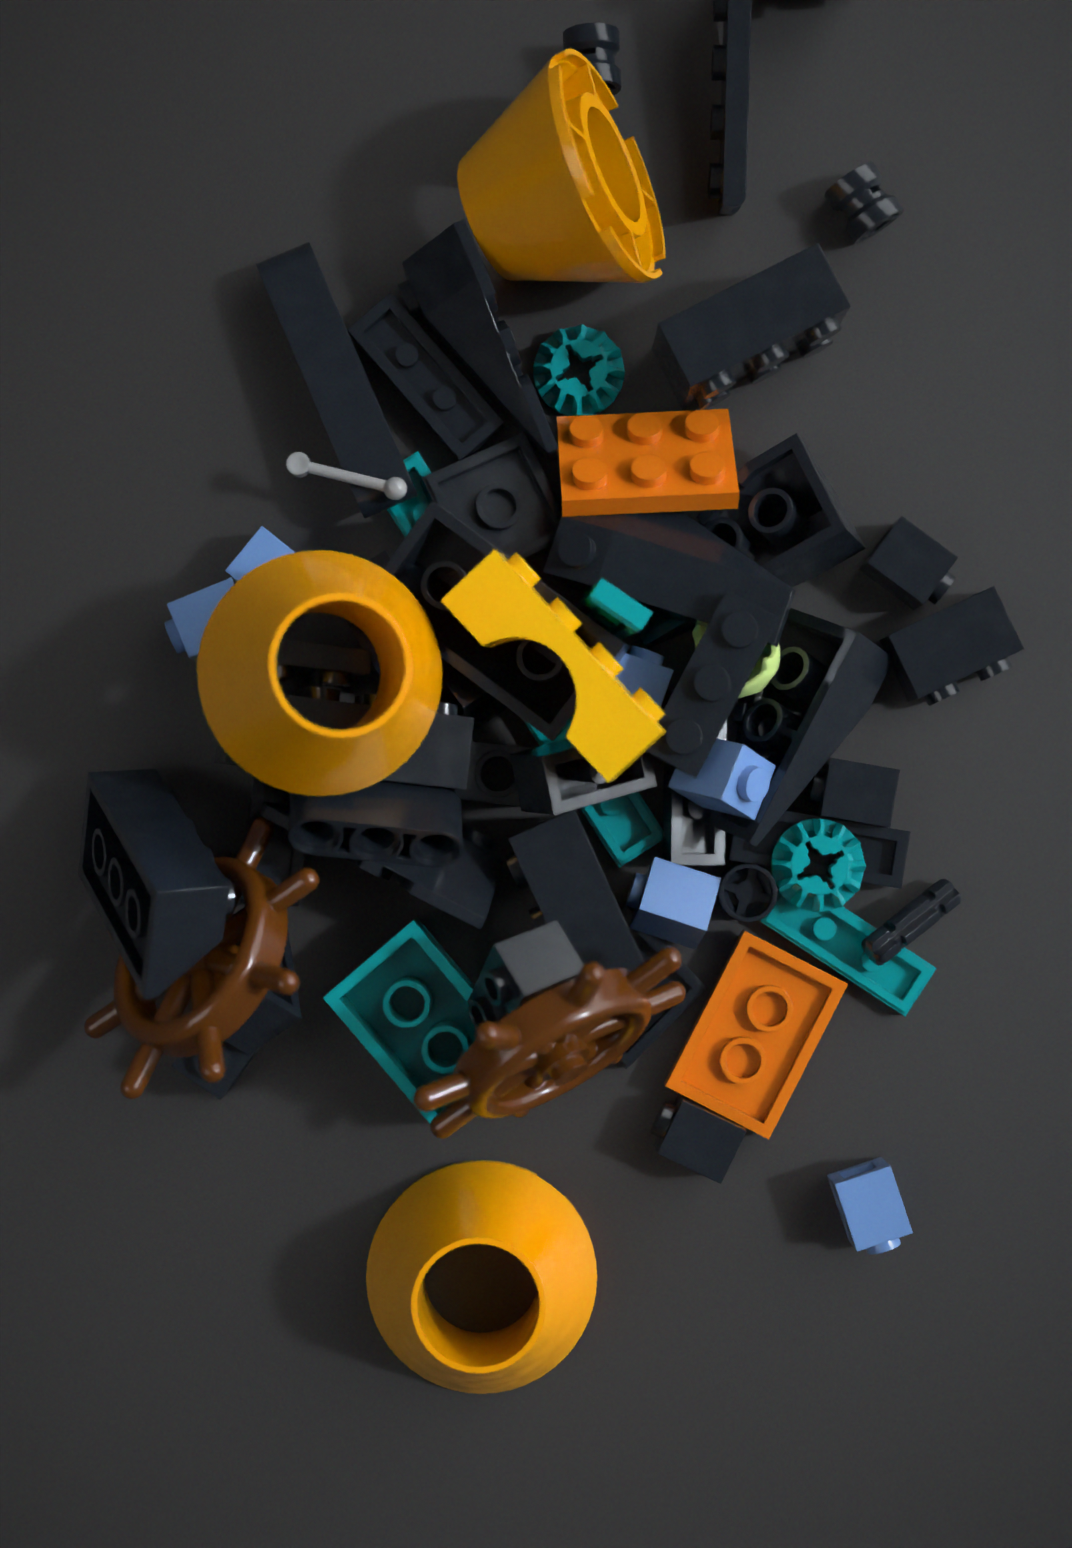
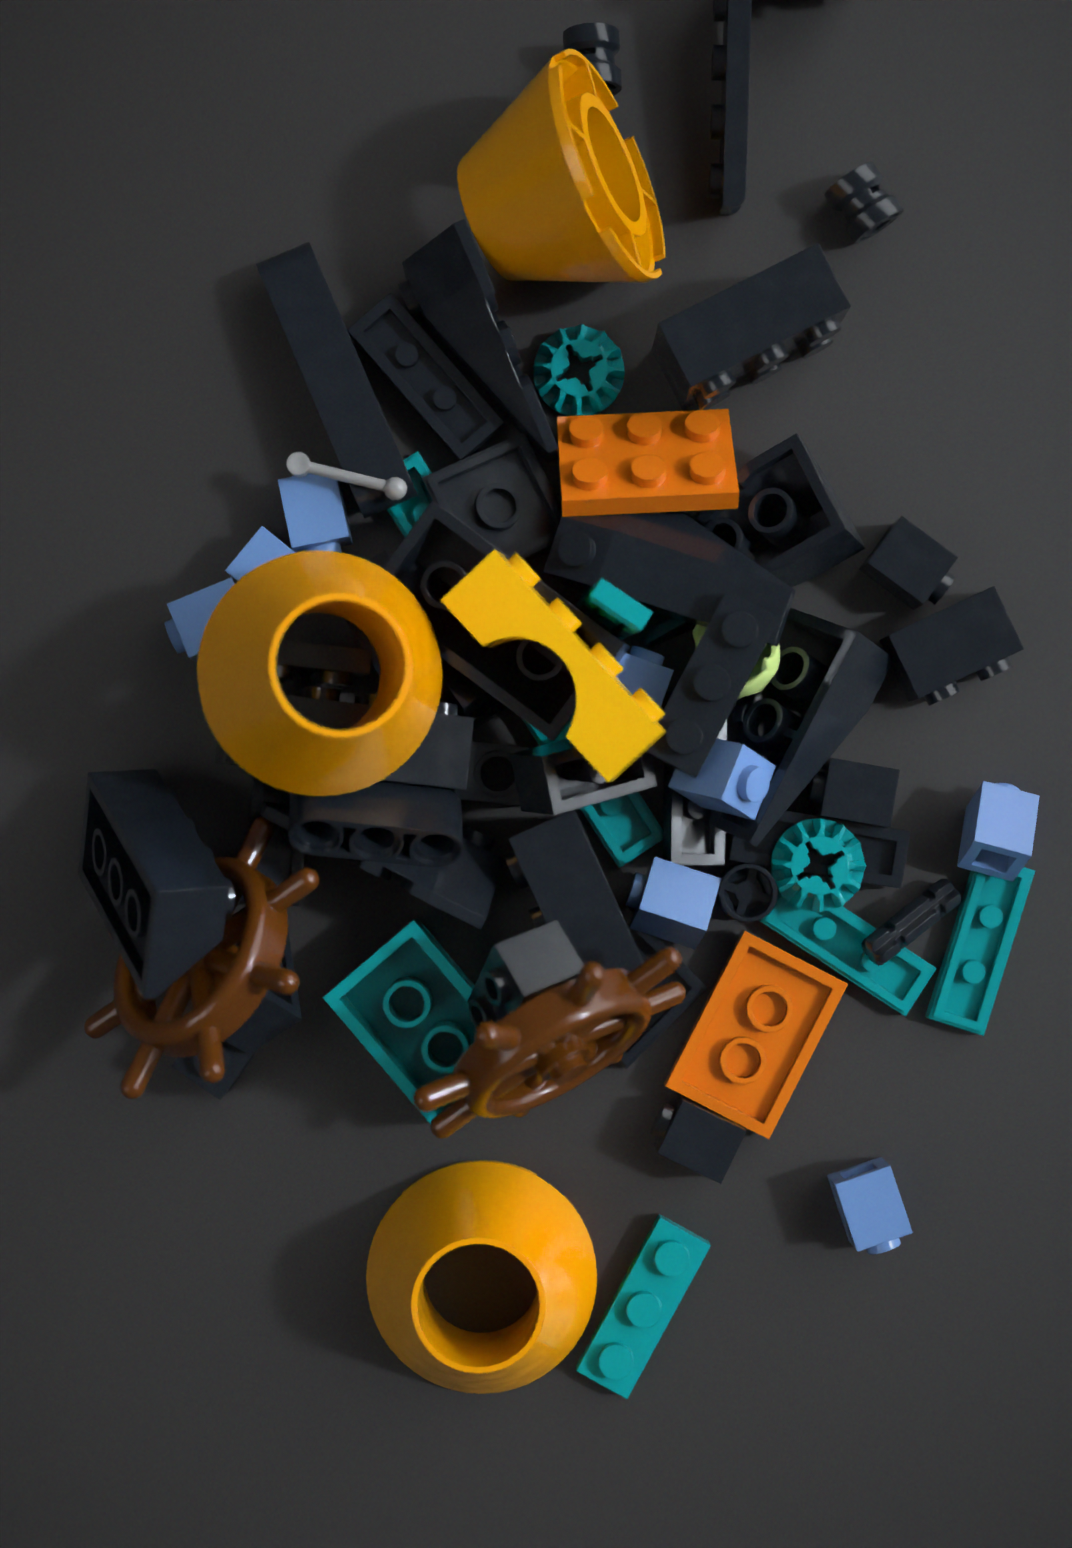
none -> medium blue brick [278,473,354,553]
none -> teal plate [576,1214,711,1399]
none -> teal tile [925,867,1035,1036]
none -> medium blue brick [957,781,1040,882]

